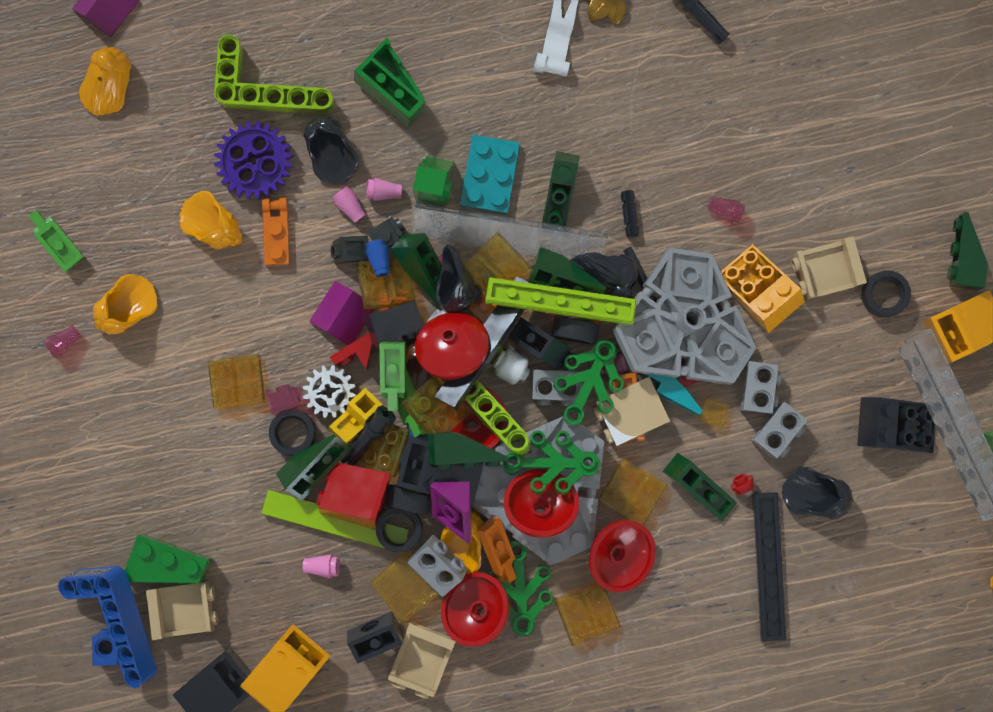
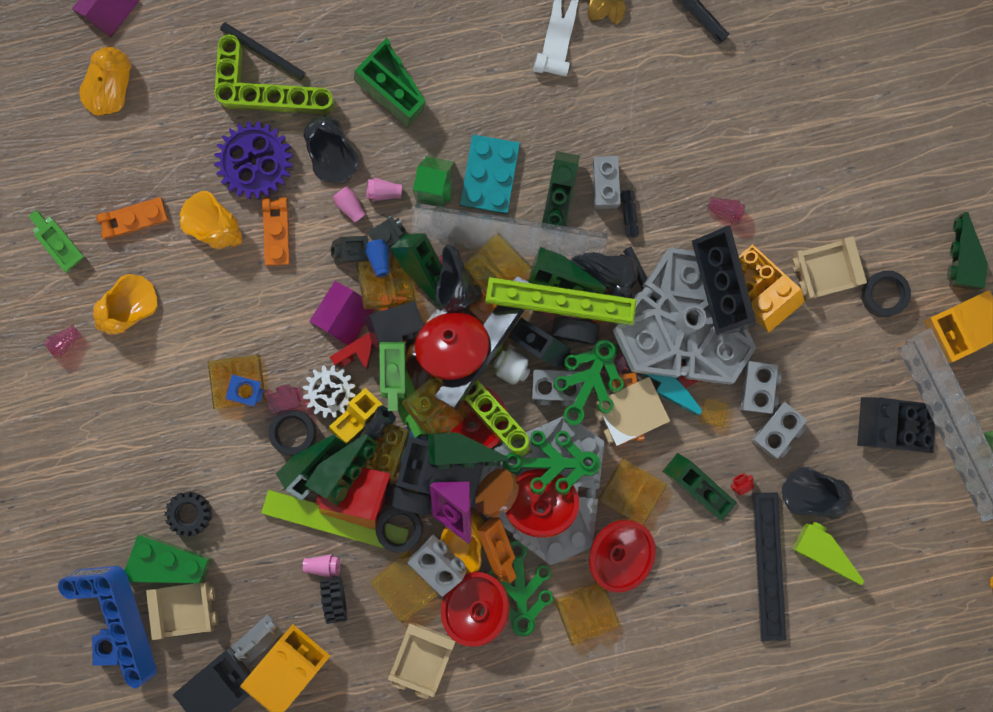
black brick [347,611,403,664] -> none
none -> orange plate [96,197,169,240]
none -> black tyre [164,492,212,536]
none -> black bar [220,22,306,80]
none -> blue brick [225,375,264,407]
none -> light grey hinge [231,614,284,665]
none -> dark green slope [305,434,378,506]
none -> black tyre [320,577,347,624]
none -> dark orange tile [475,469,519,518]
none -> light grey brick [592,156,620,210]
none -> black slope [692,226,756,335]
none -> lime slope [792,522,864,585]

